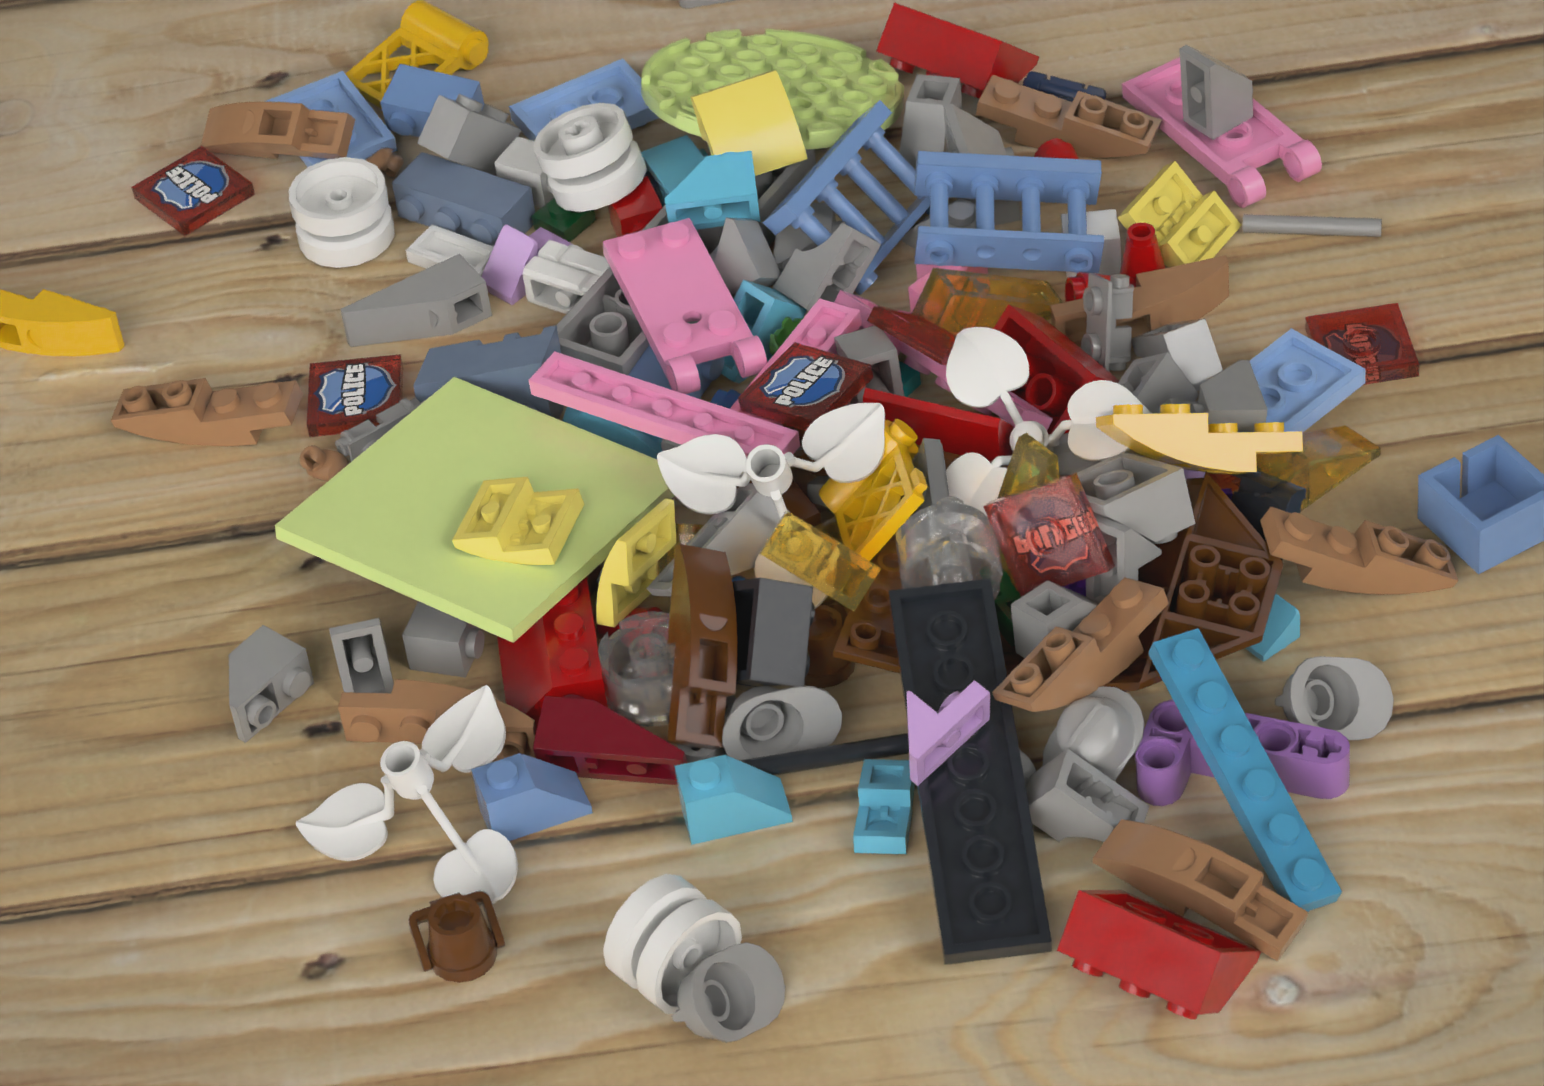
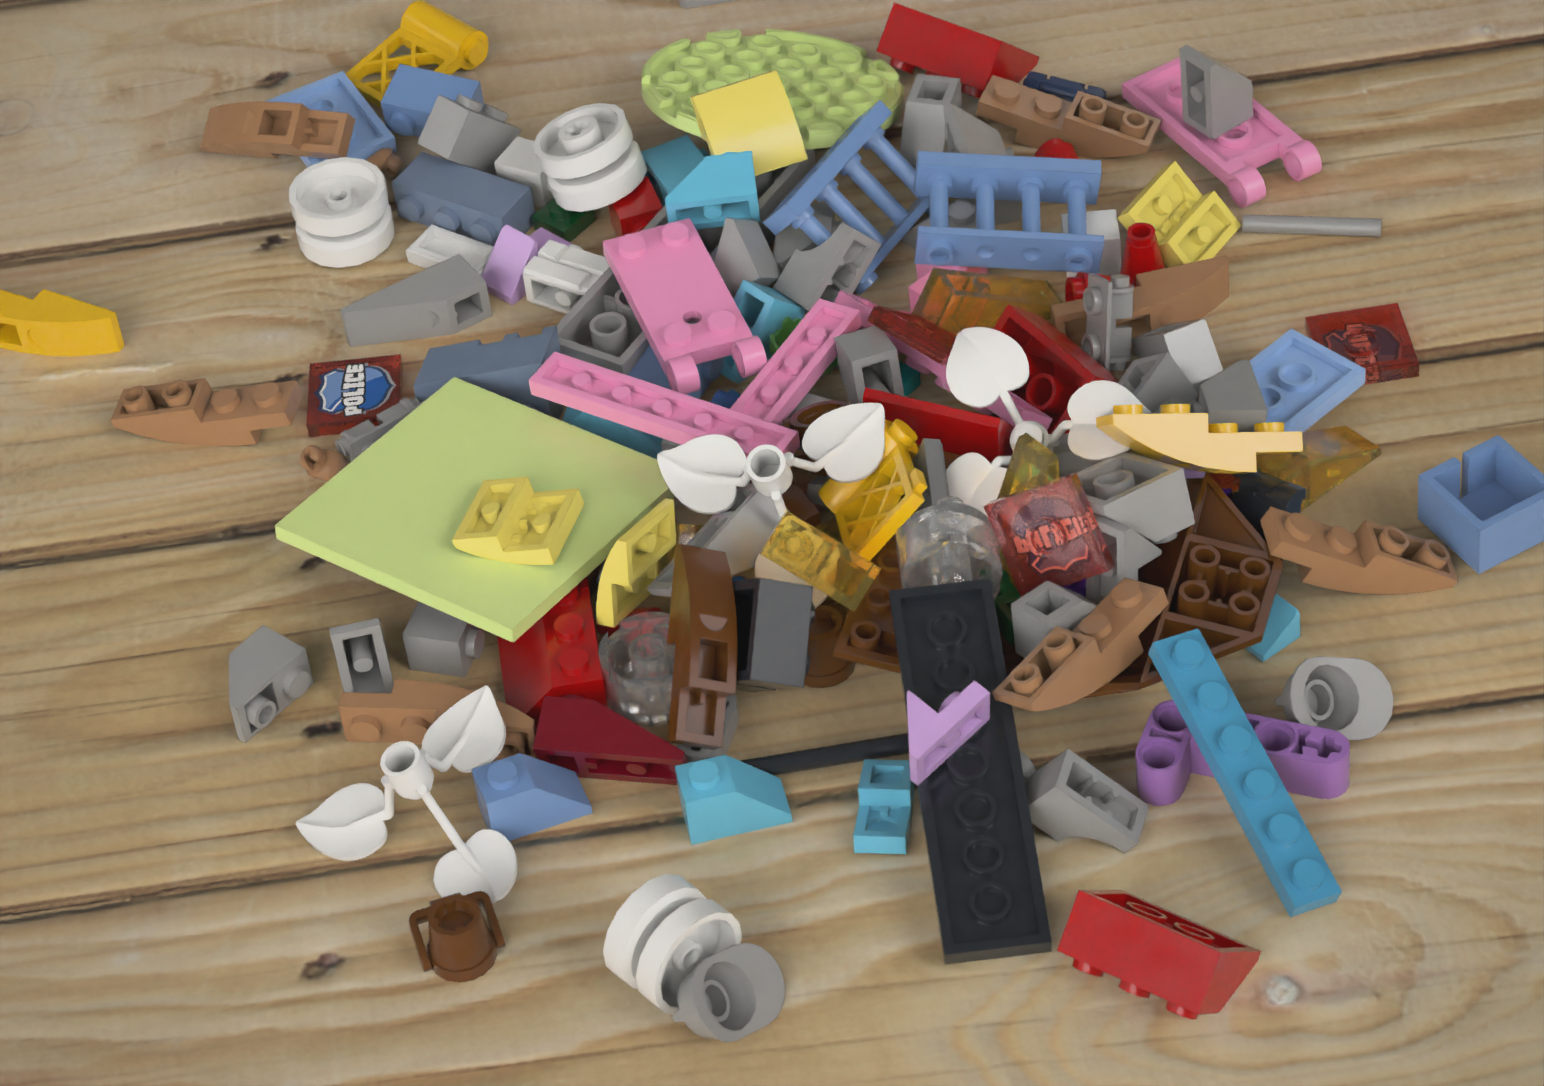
tile [132,146,255,236] -> none
light blue plate [509,58,659,141] -> none
light grey piece [722,686,842,760] -> none
tile [738,342,874,431] -> none
light grey piece [1043,686,1145,781] -> none
medium nougat slope [1092,819,1308,961] -> none

